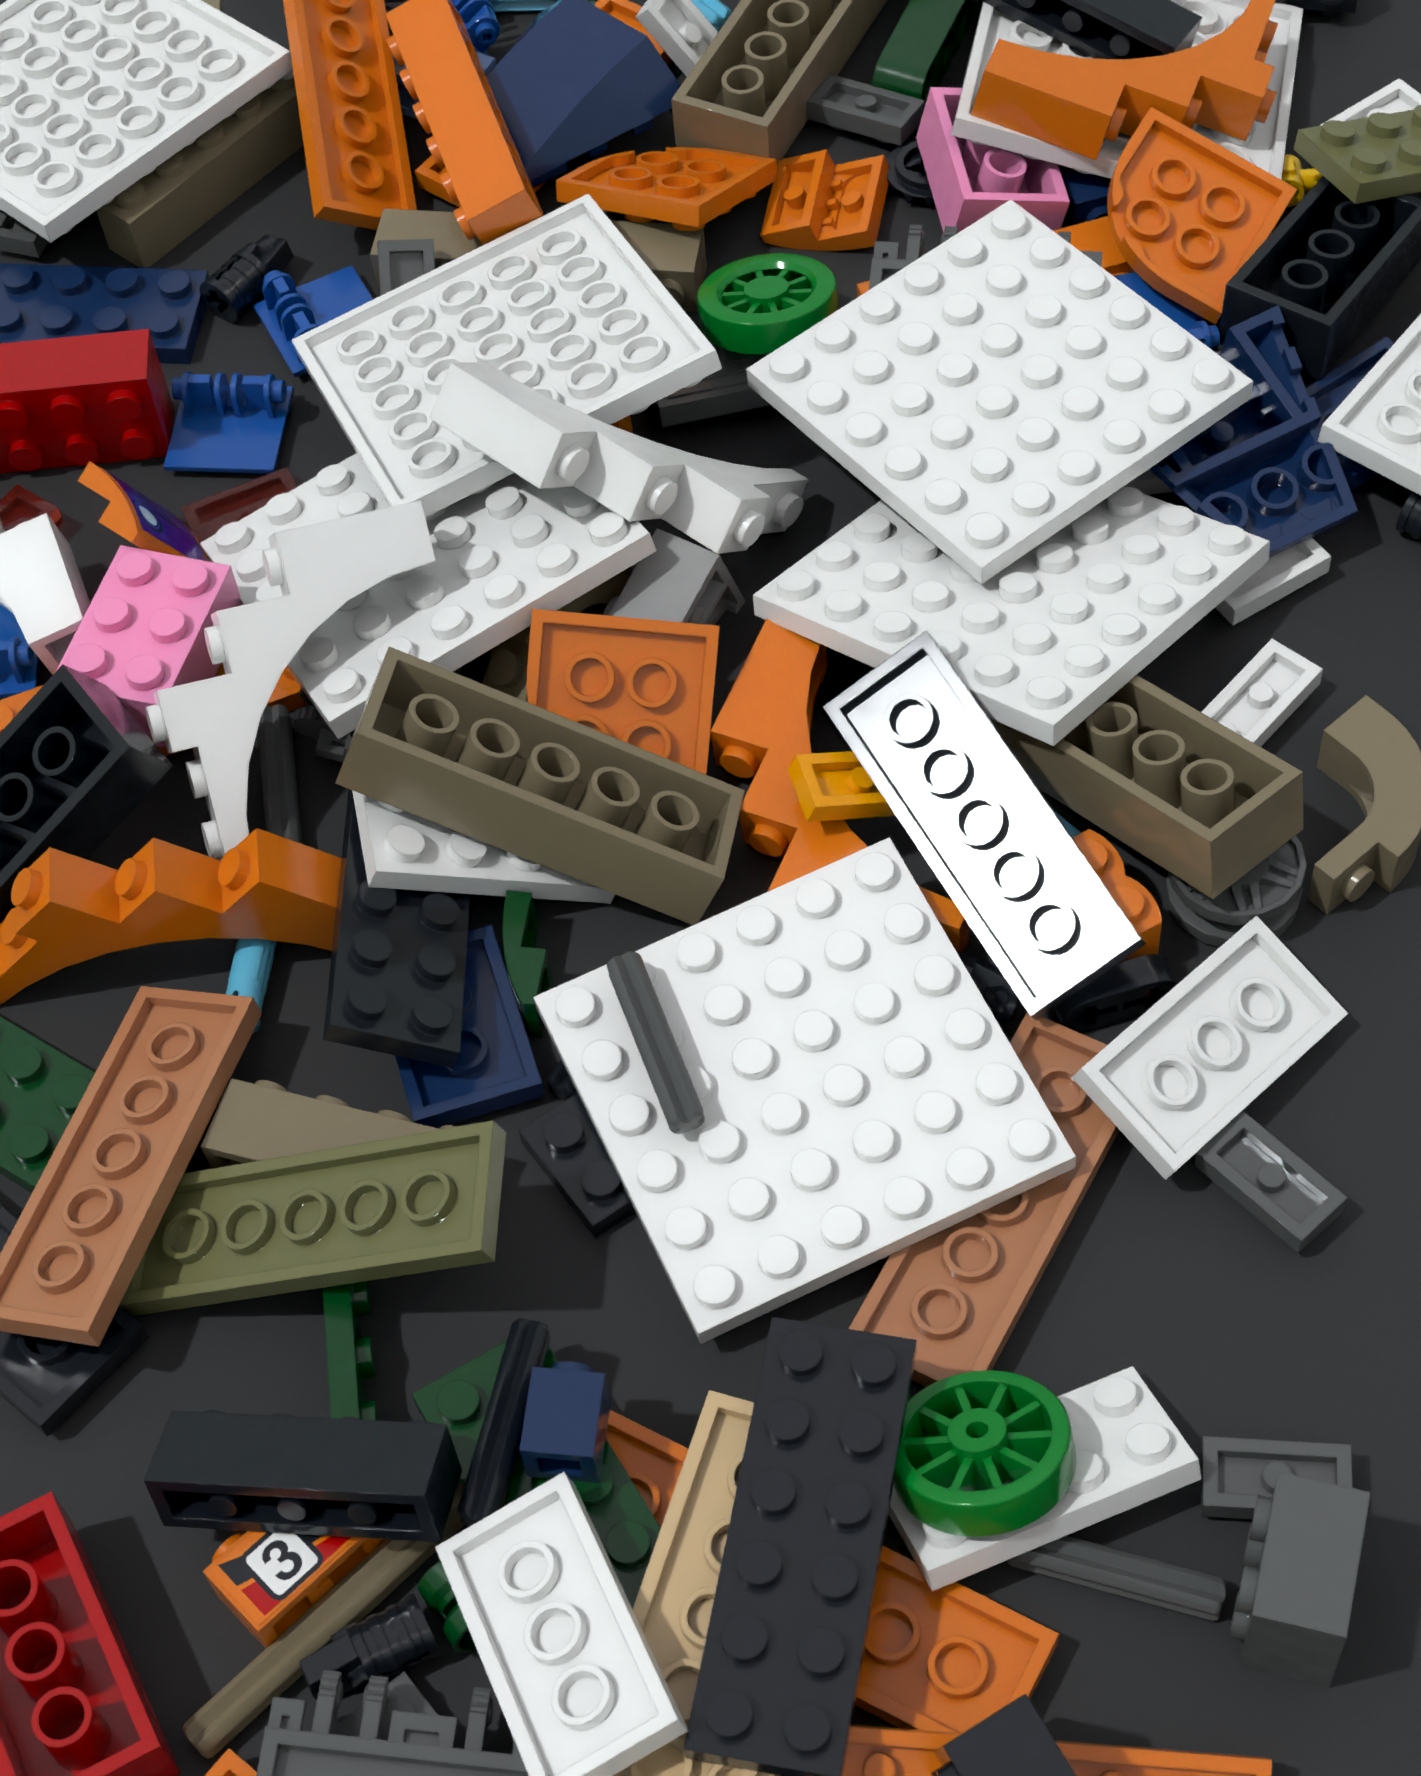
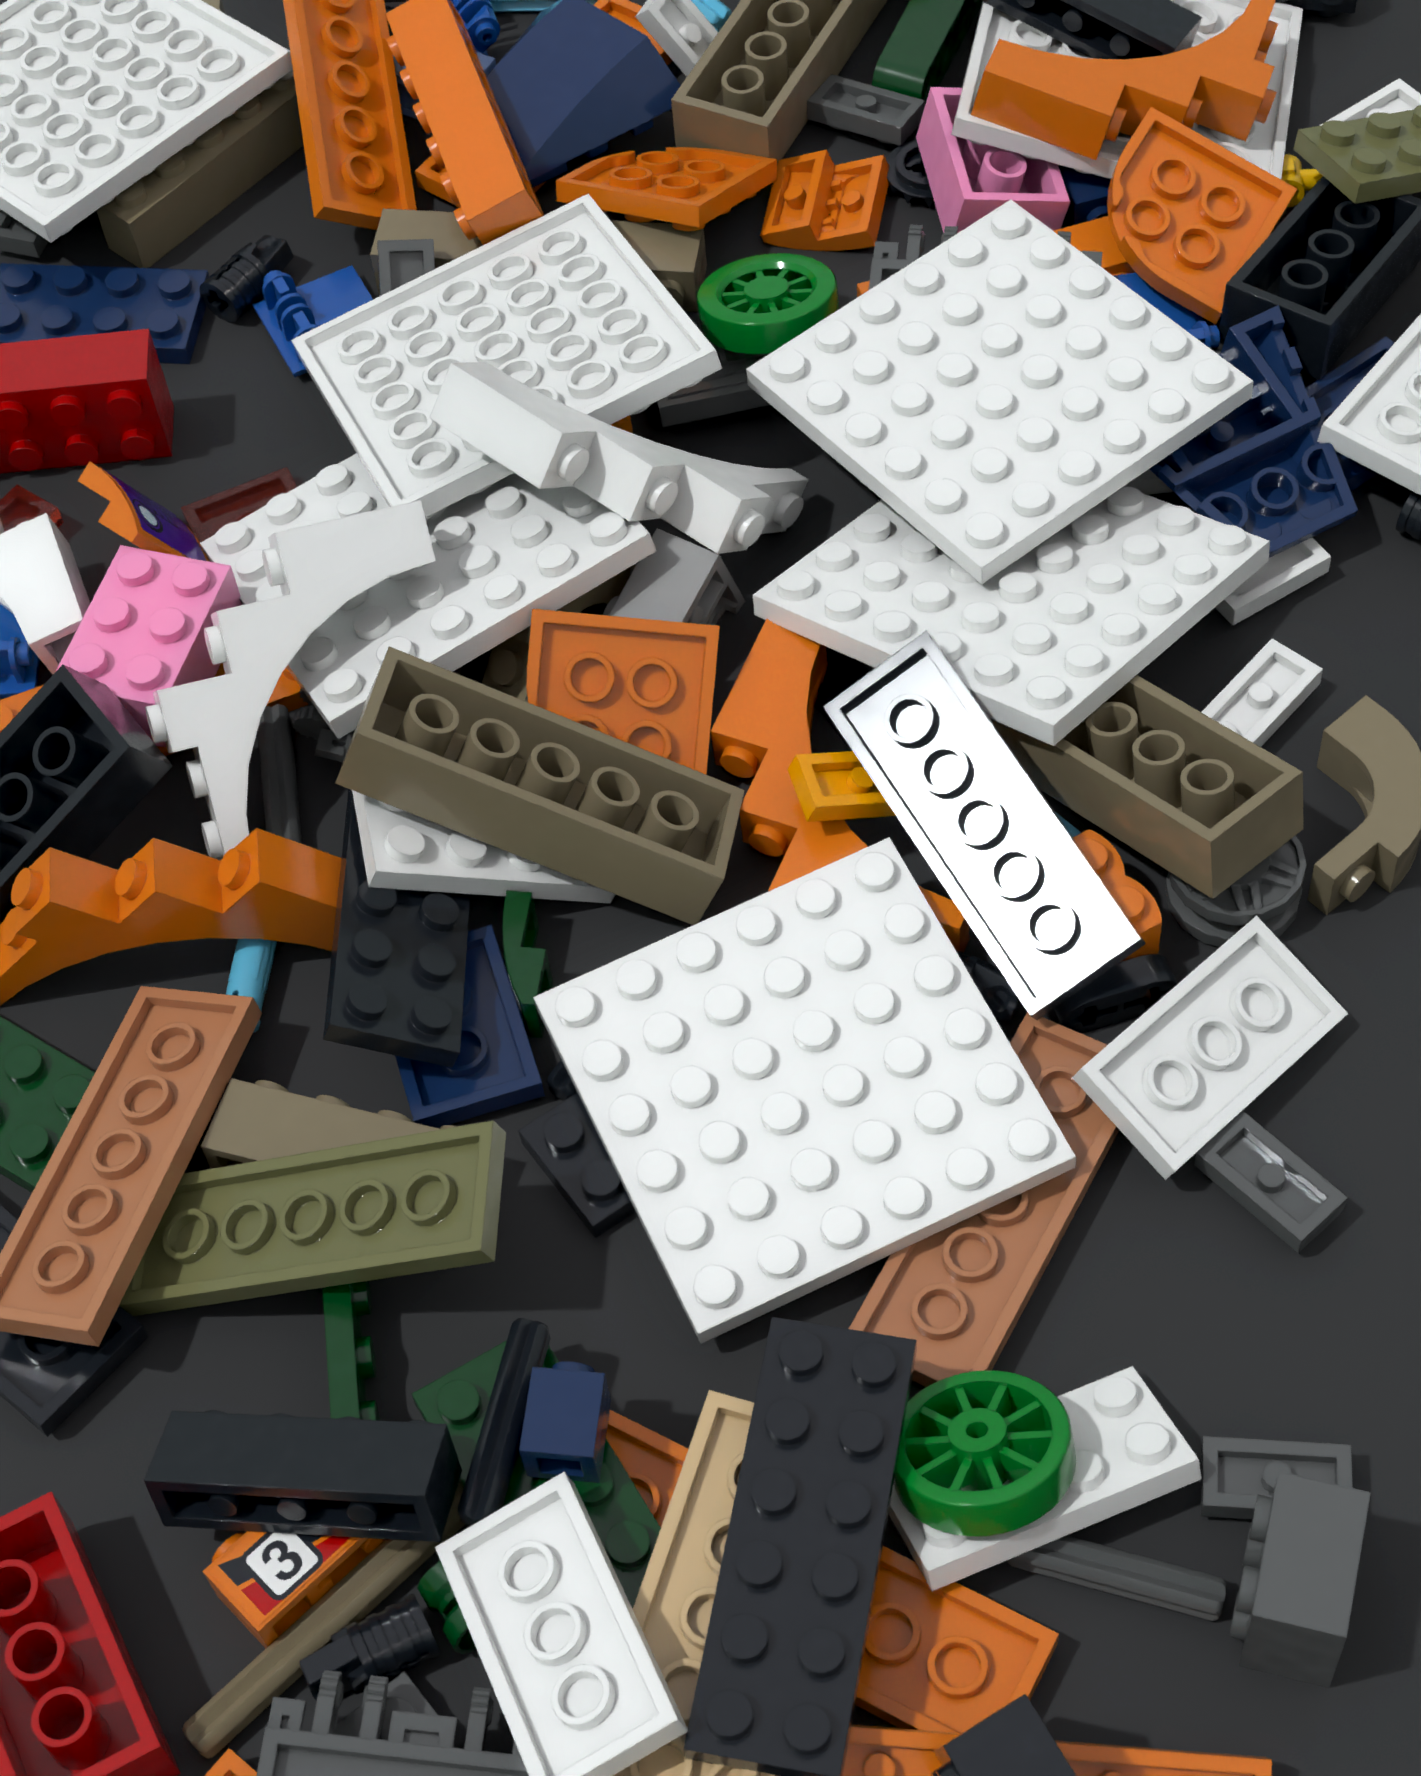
blue hinge [163,372,294,474] -> none
dark grey axle [607,951,705,1134] -> none

